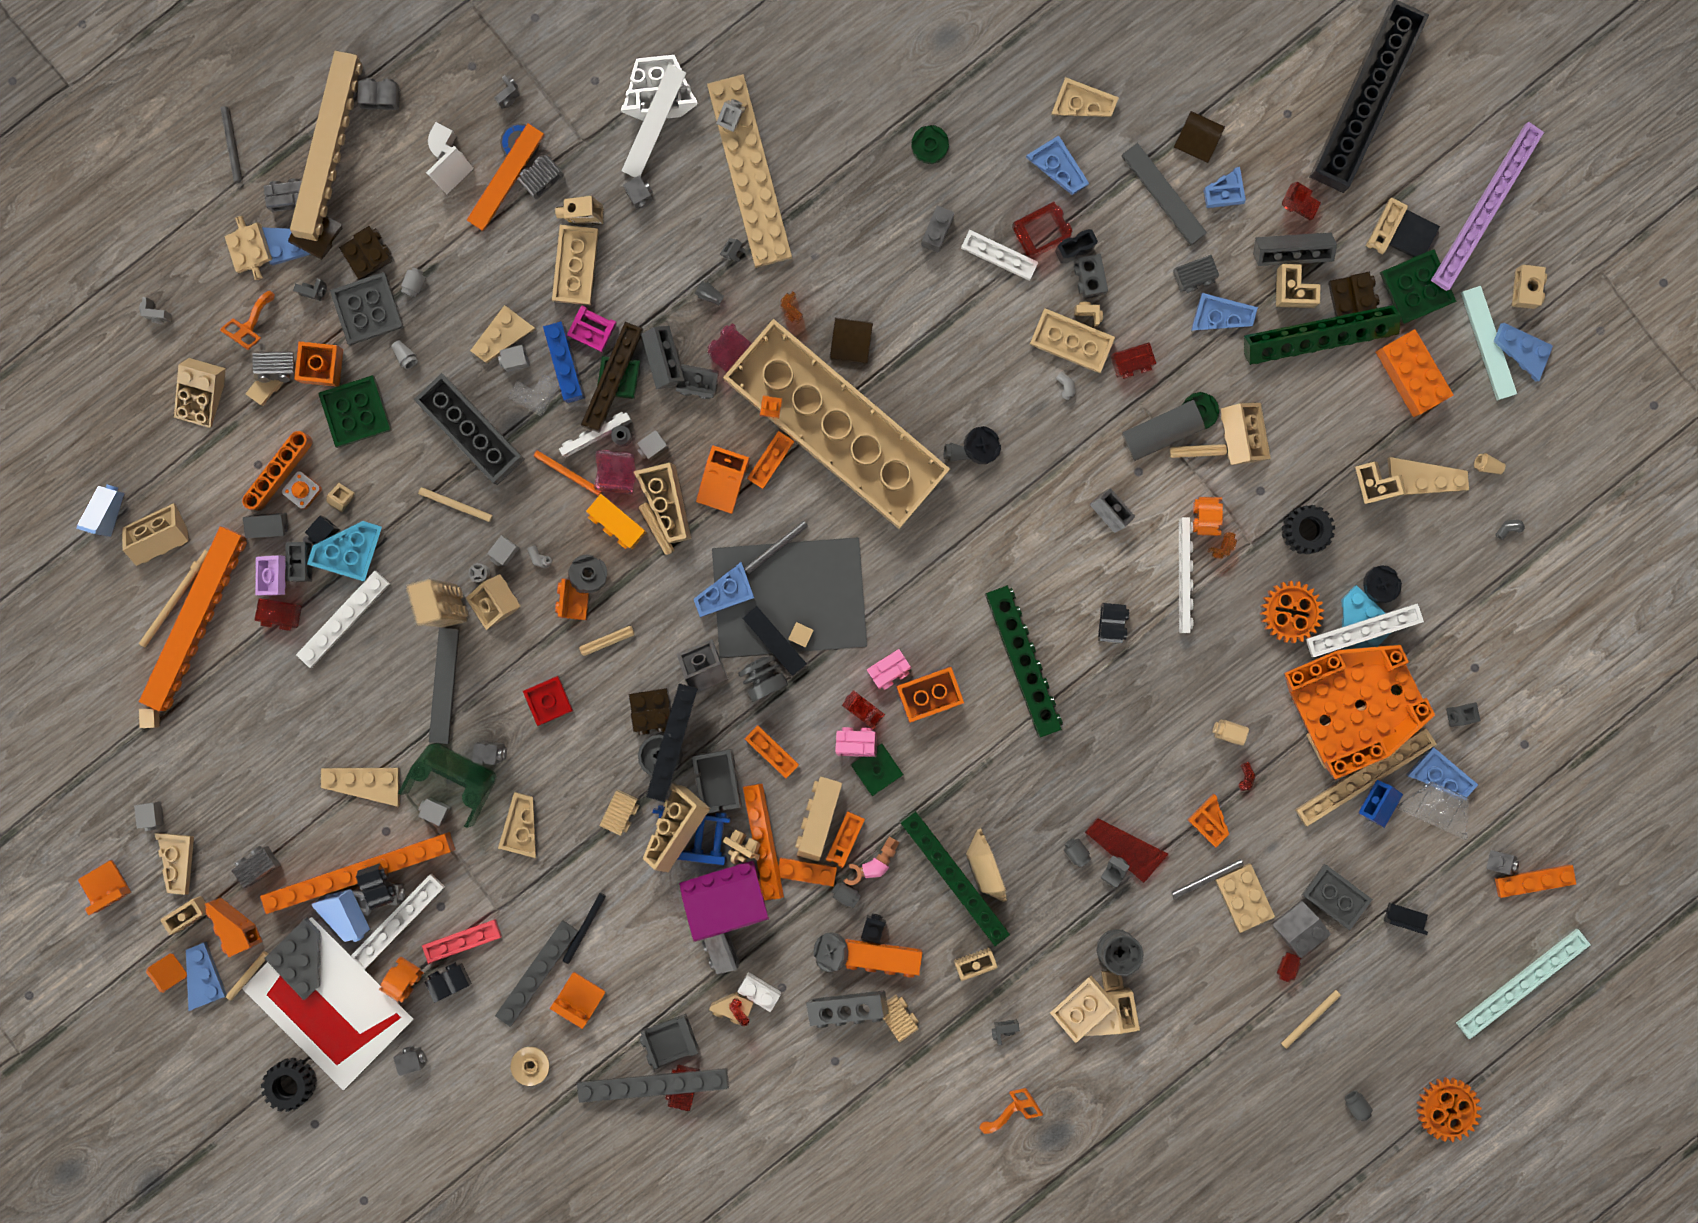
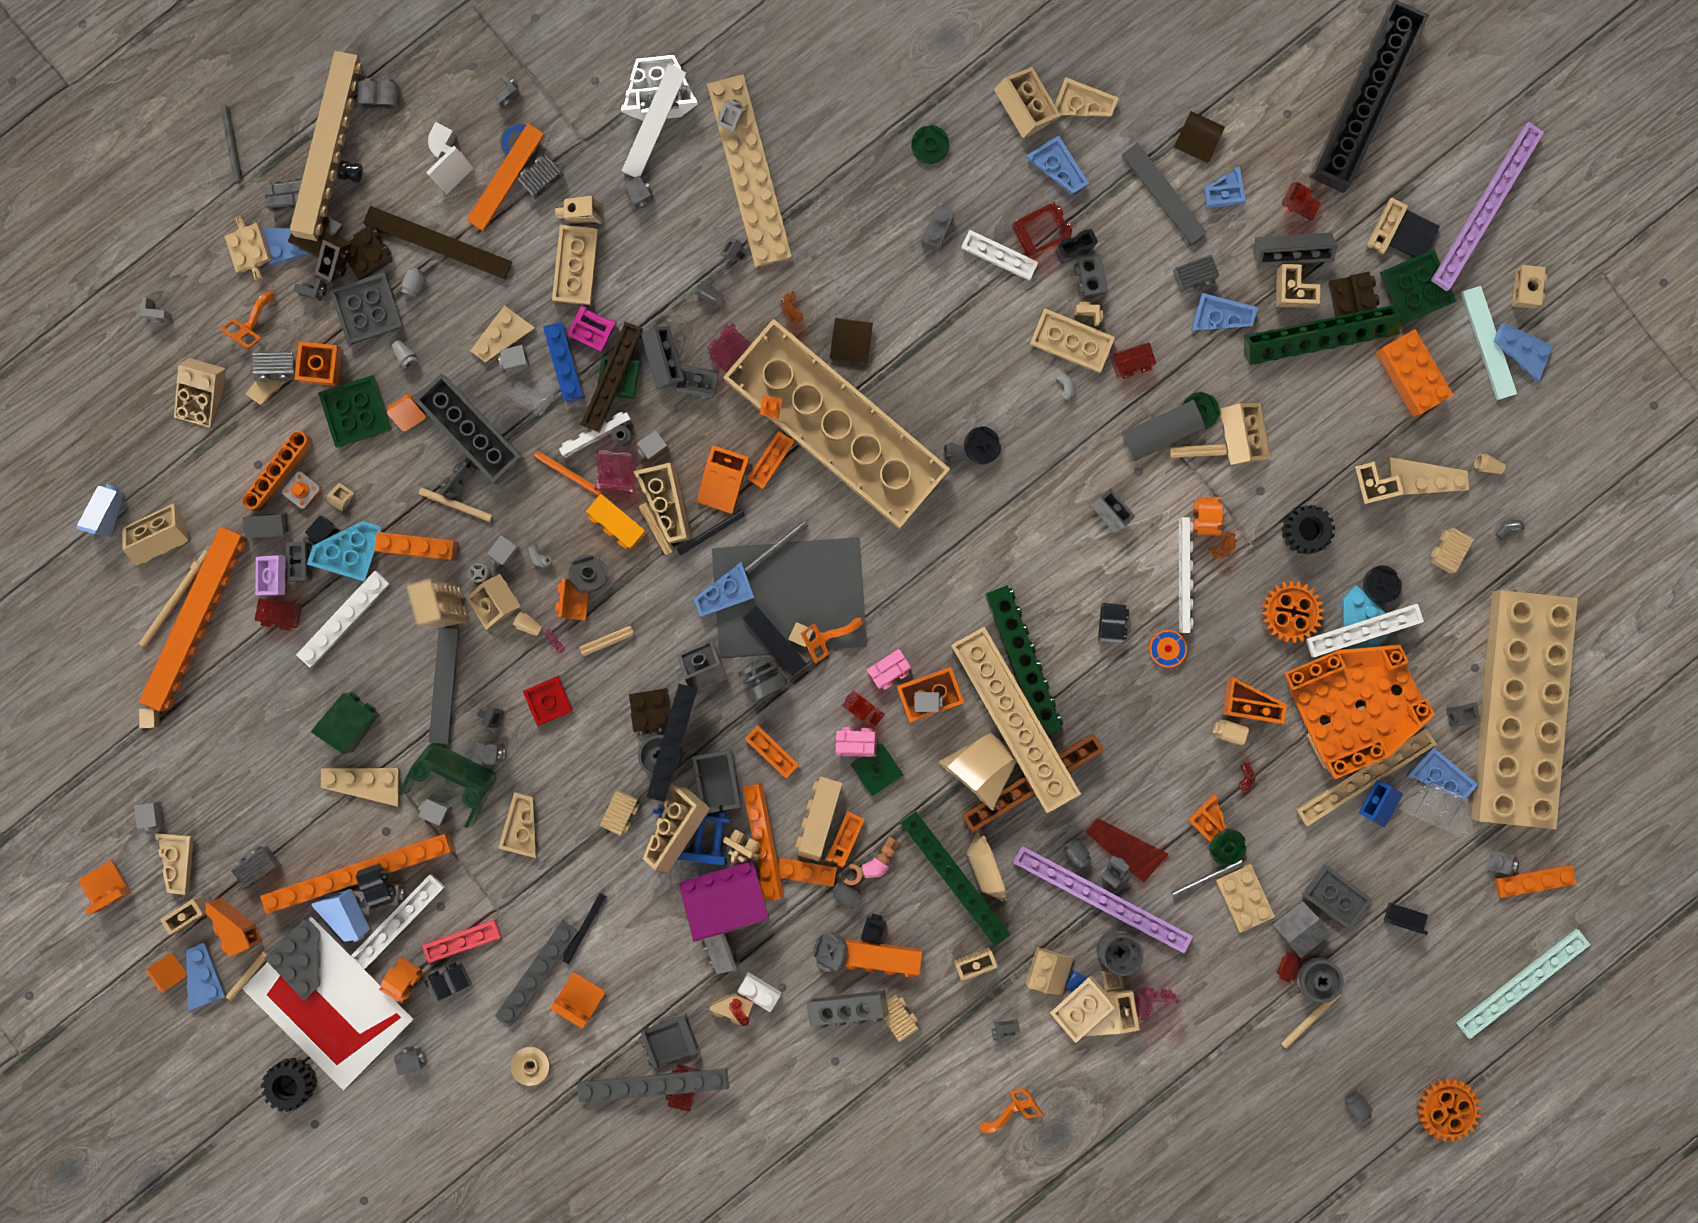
none -> dark green slope [311,692,379,754]
none -> dark brown brick [314,234,352,282]
none -> black wheel [338,160,363,183]
none -> dark brown tile [363,206,512,280]
none -> orange brick [374,532,458,561]
none -> orange piece [387,394,426,431]
none -> dark grey hinge [440,460,475,499]
none -> dark grey tile [477,706,503,729]
none -> tan cone [512,612,542,636]
none -> clear pink tile [545,629,566,653]
none -> black bar [677,509,746,556]
none -> orange piece [801,617,863,663]
none -> light grey brick [914,692,942,712]
none -> tan wedge [938,733,1017,810]
none -> tan plate [951,627,1081,814]
none -> dark orange brick [961,733,1104,833]
none -> tan slope [994,67,1061,138]
none -> lavender plate [1013,845,1193,953]
none -> tan slope [1025,947,1074,995]
none -> blue slope [1065,970,1089,991]
none -> clear pink bracket [1135,987,1181,1021]
none -> tile [1148,630,1187,668]
none -> dark green tile [1209,828,1246,866]
none -> orange wedge [1222,677,1287,724]
none -> dark grey wheel [1294,956,1344,1003]
none -> tan brick [1431,528,1474,573]
none -> tan plate [1471,590,1578,829]

